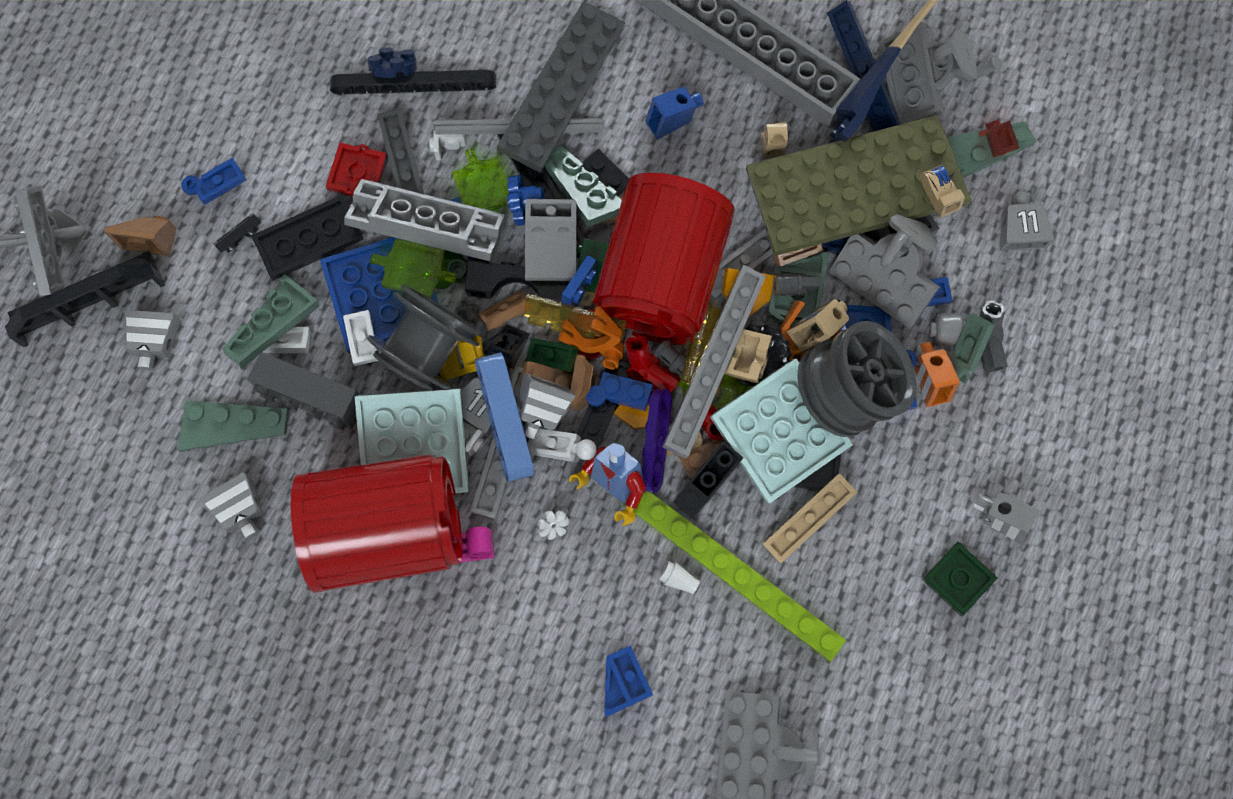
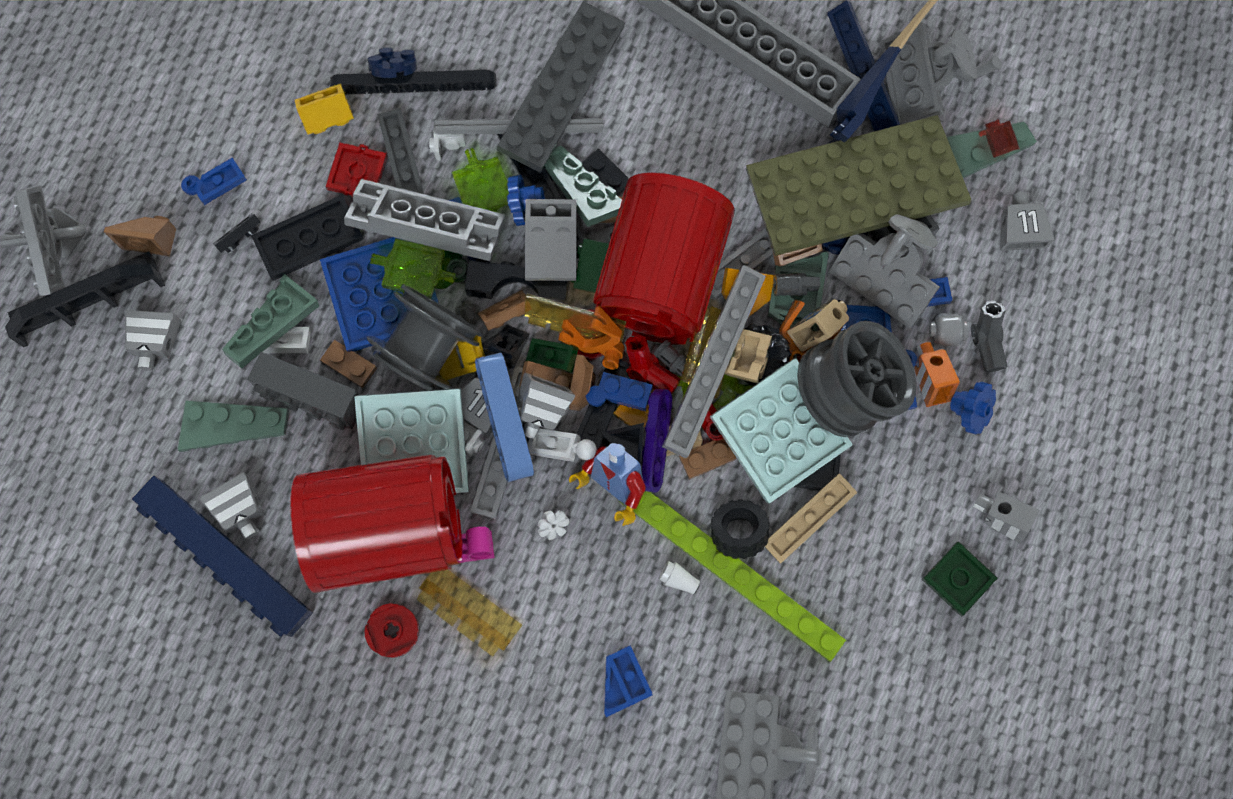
white plate [343,310,378,366] -> none
blue wing [561,255,598,322] -> none
blue torso [645,87,703,140] -> none
black slope [673,441,744,519] -> none
tan leg [760,122,788,158] -> none
tan leg [921,165,965,218] -> none
sand green plate [950,314,995,383] -> none
none -> dark blue brick [132,475,313,637]
none -> yellow brick [295,84,354,135]
none -> medium nougat plate [320,340,377,388]
none -> red plate [364,603,419,658]
none -> clear yellow windscreen [417,570,523,657]
none -> black slope [602,423,644,466]
none -> black tyre [711,499,769,559]
none -> blue plant [950,382,996,435]

